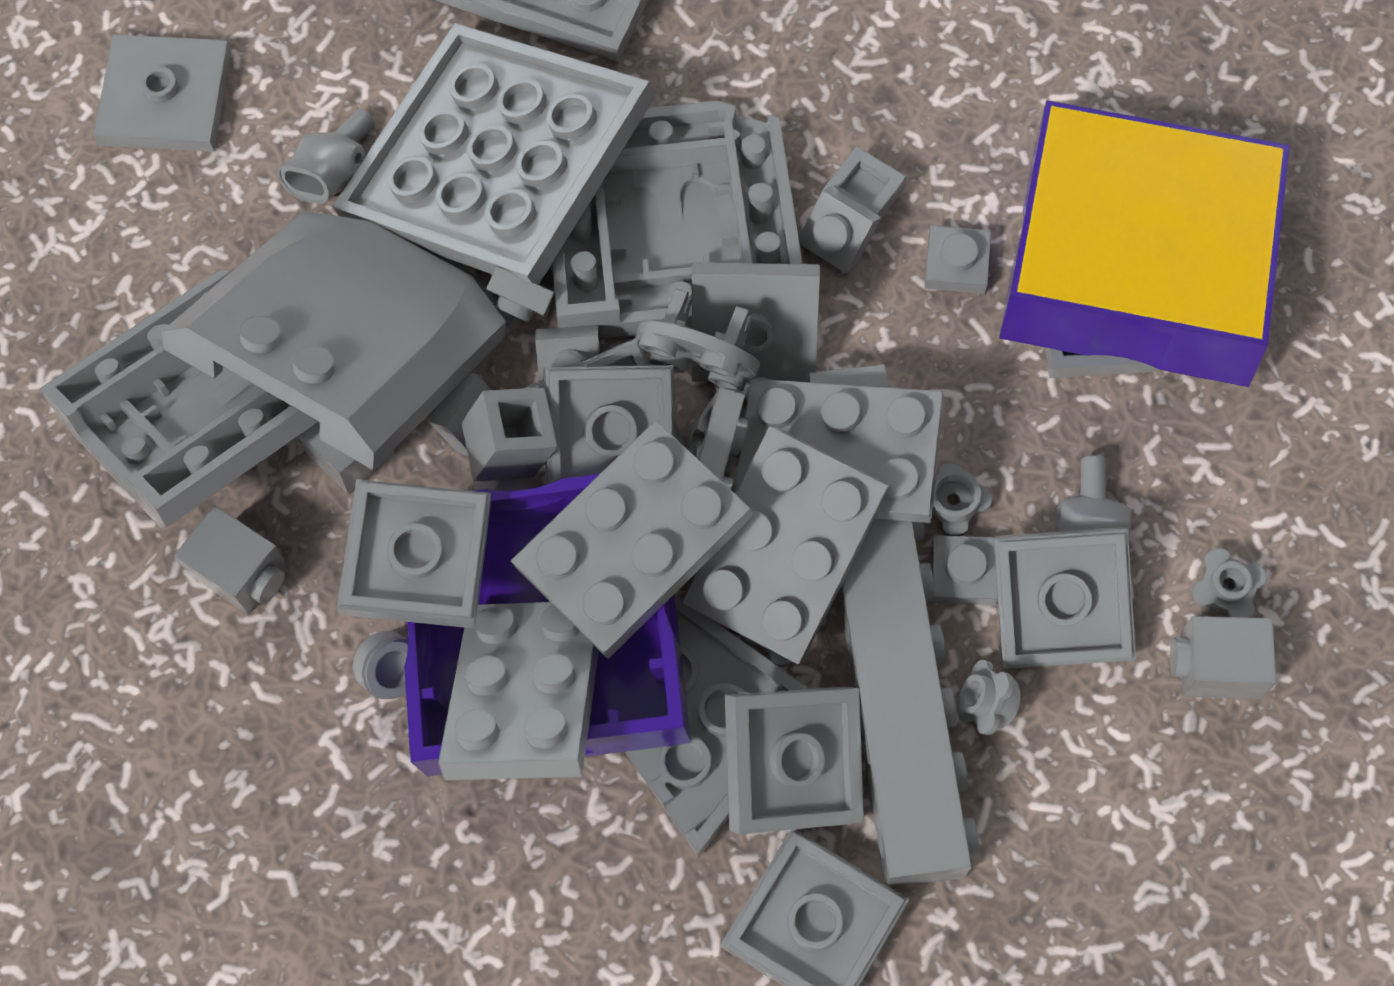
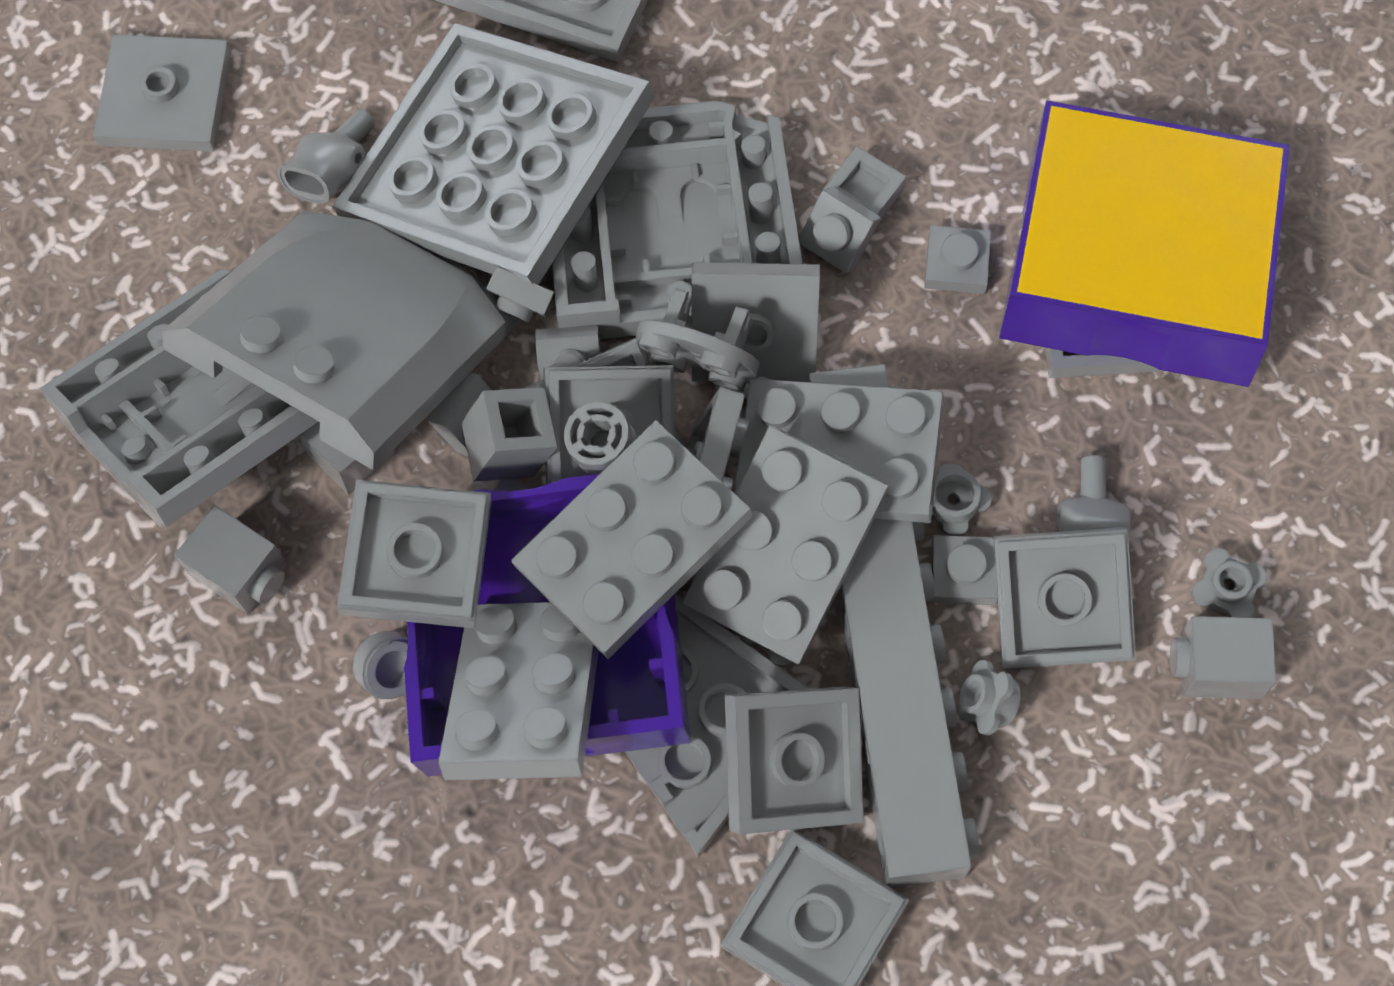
none -> light grey wheel [564,402,638,475]

